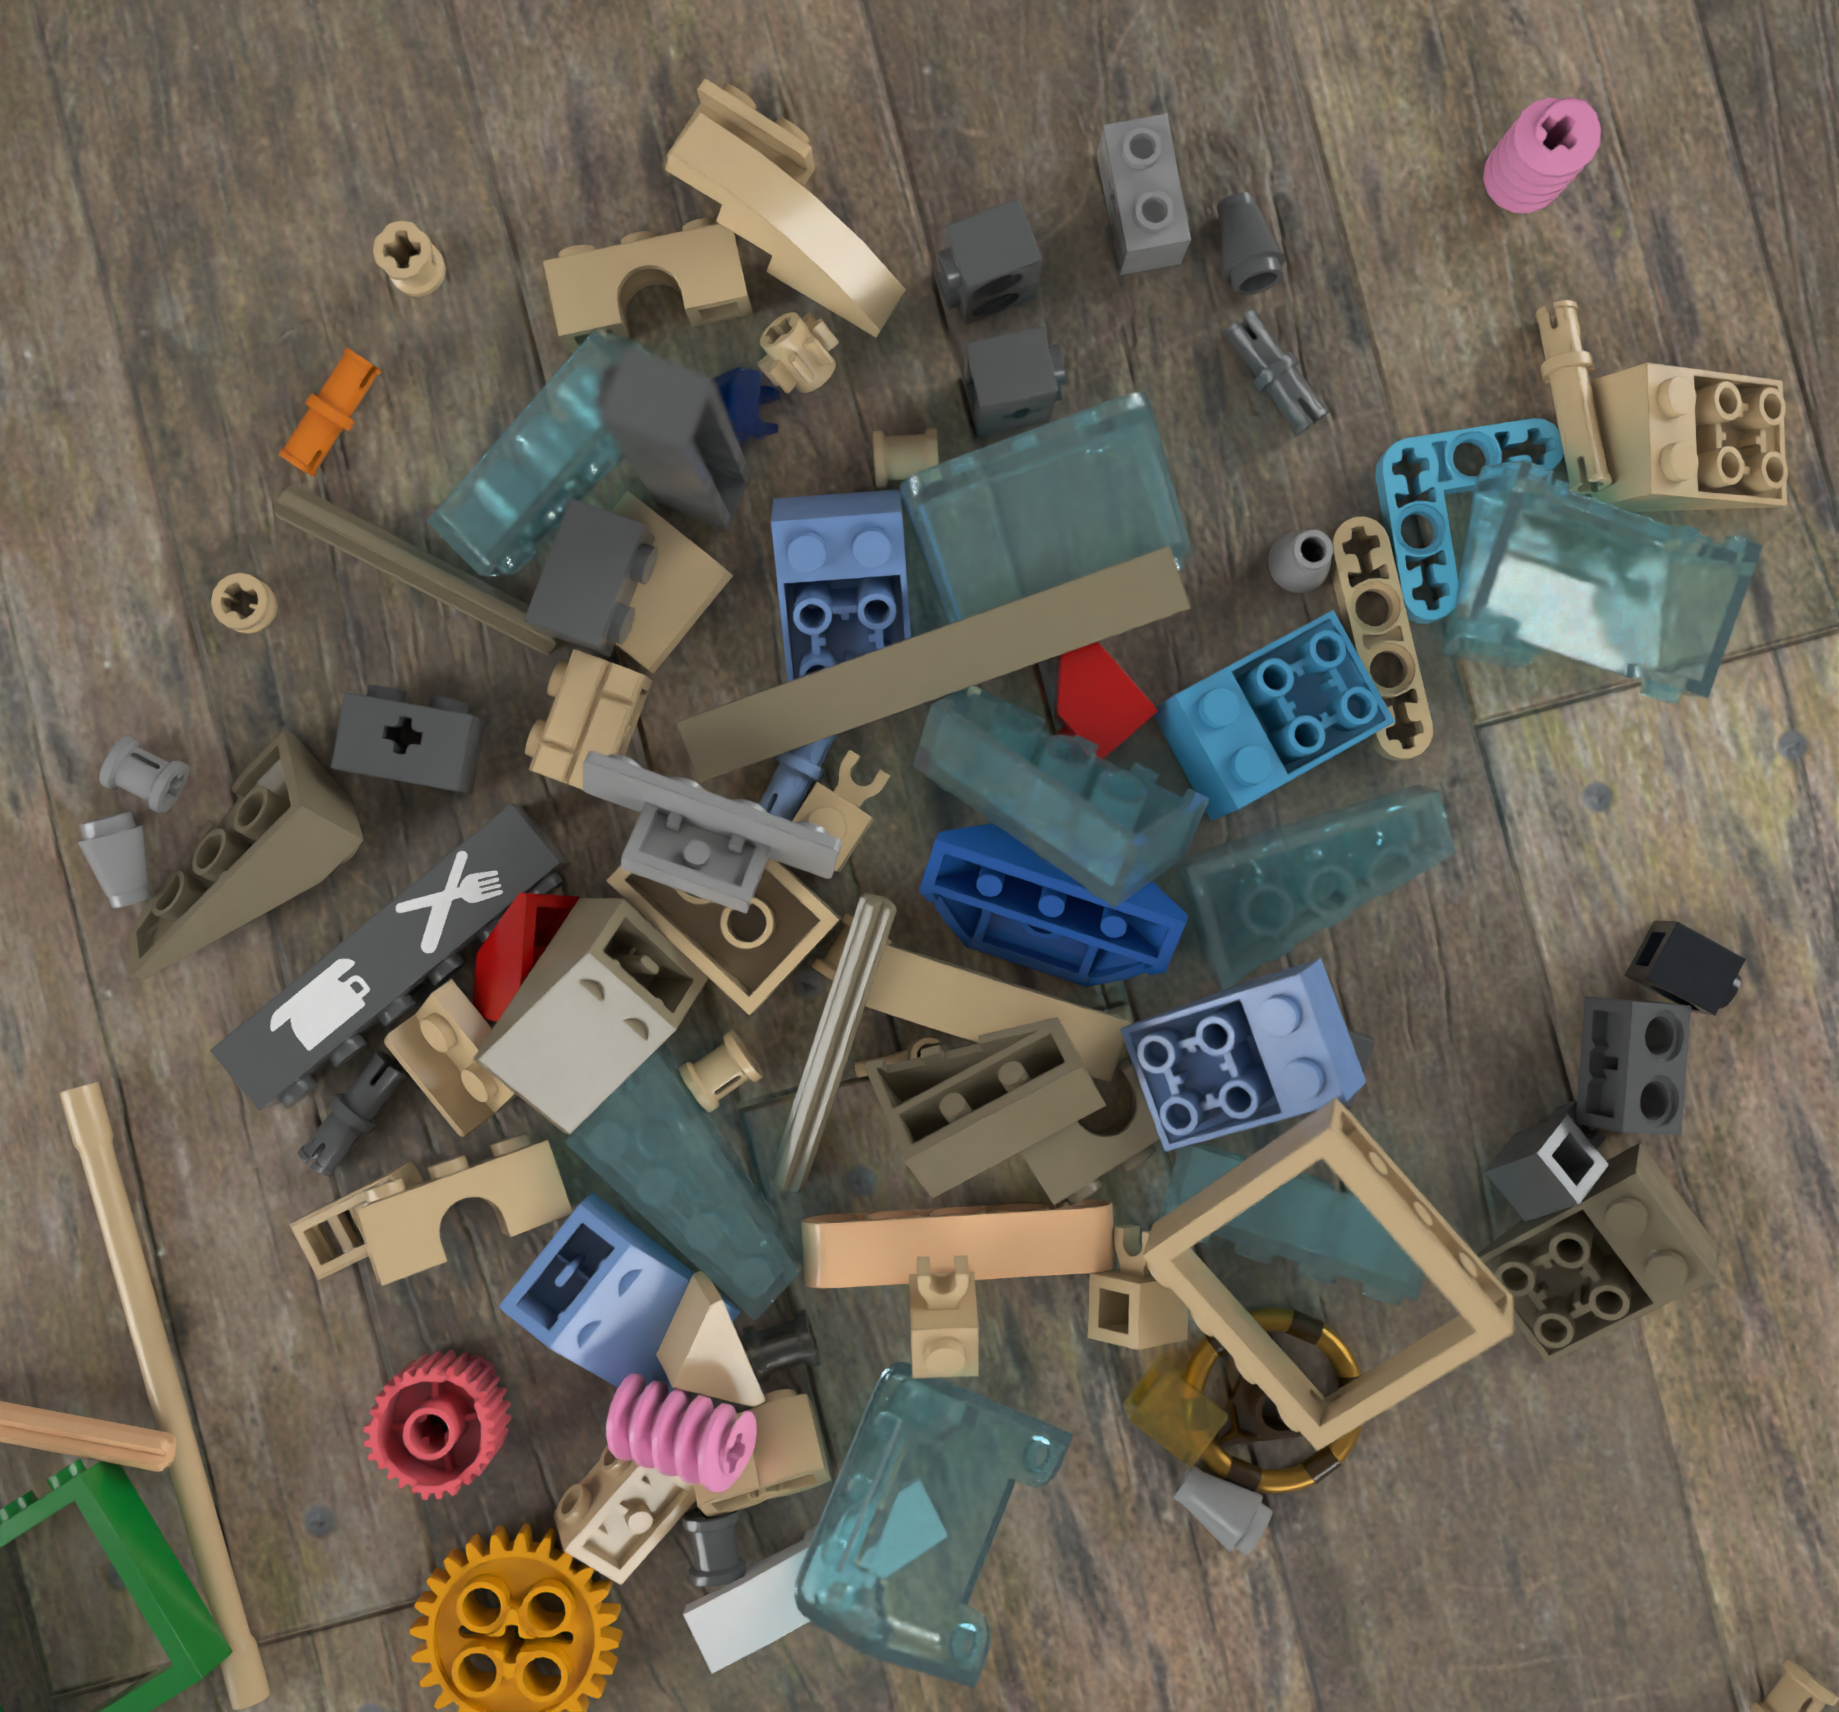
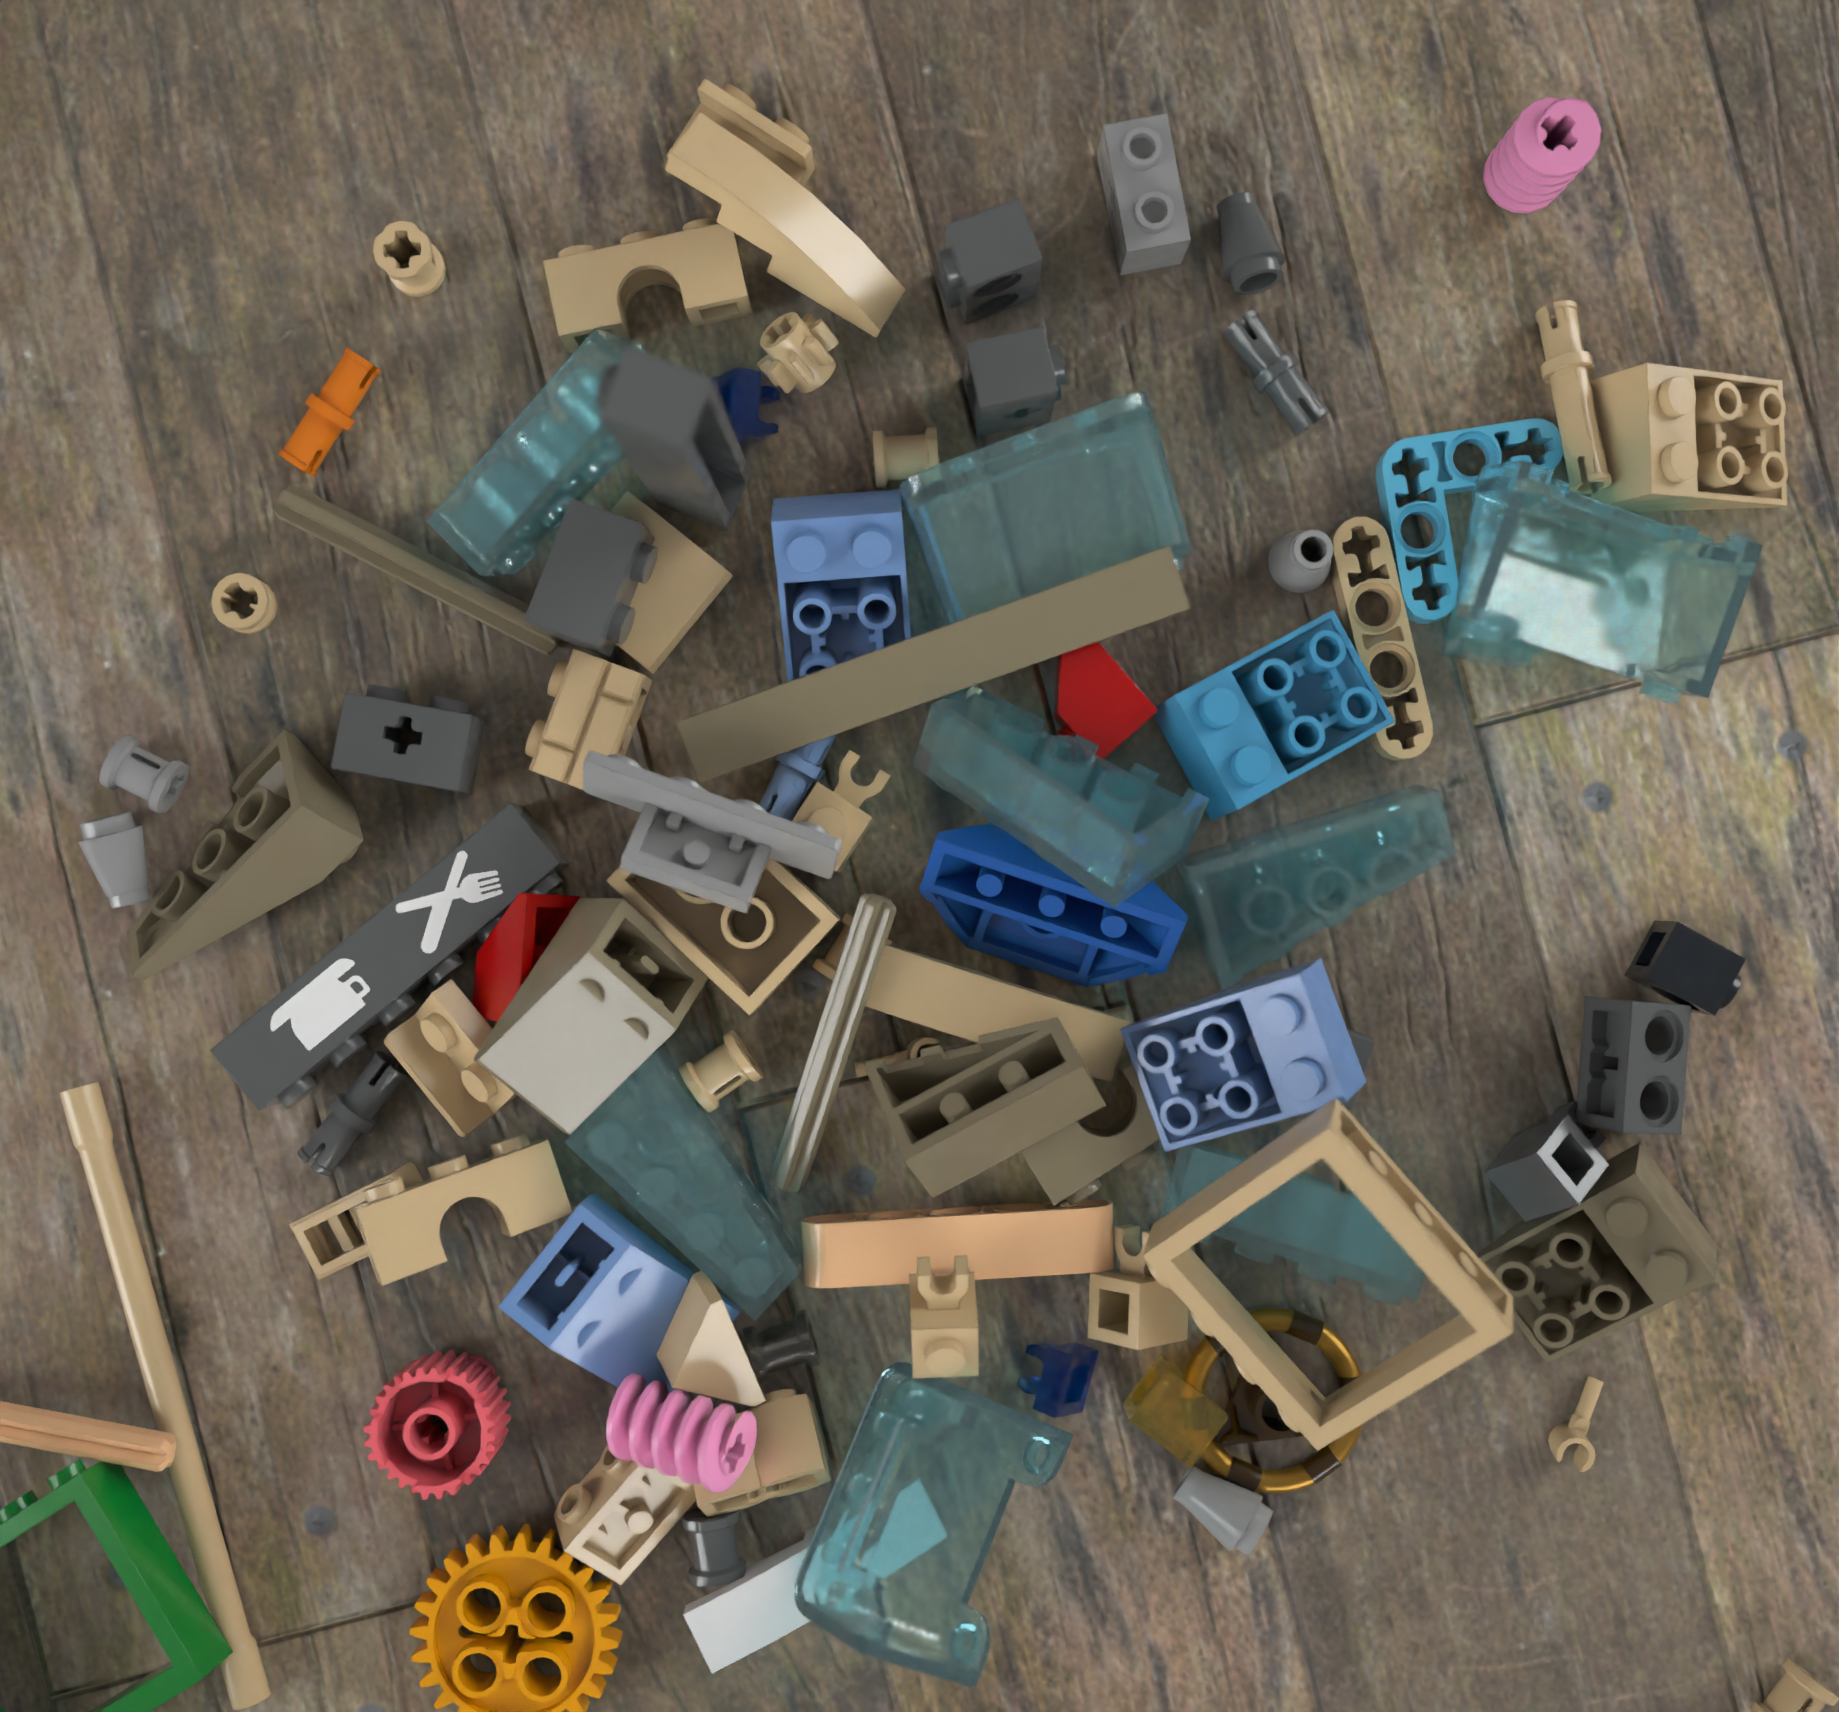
none -> clear blue tile [1017,1342,1099,1418]
none -> tan hand [1548,1376,1604,1472]

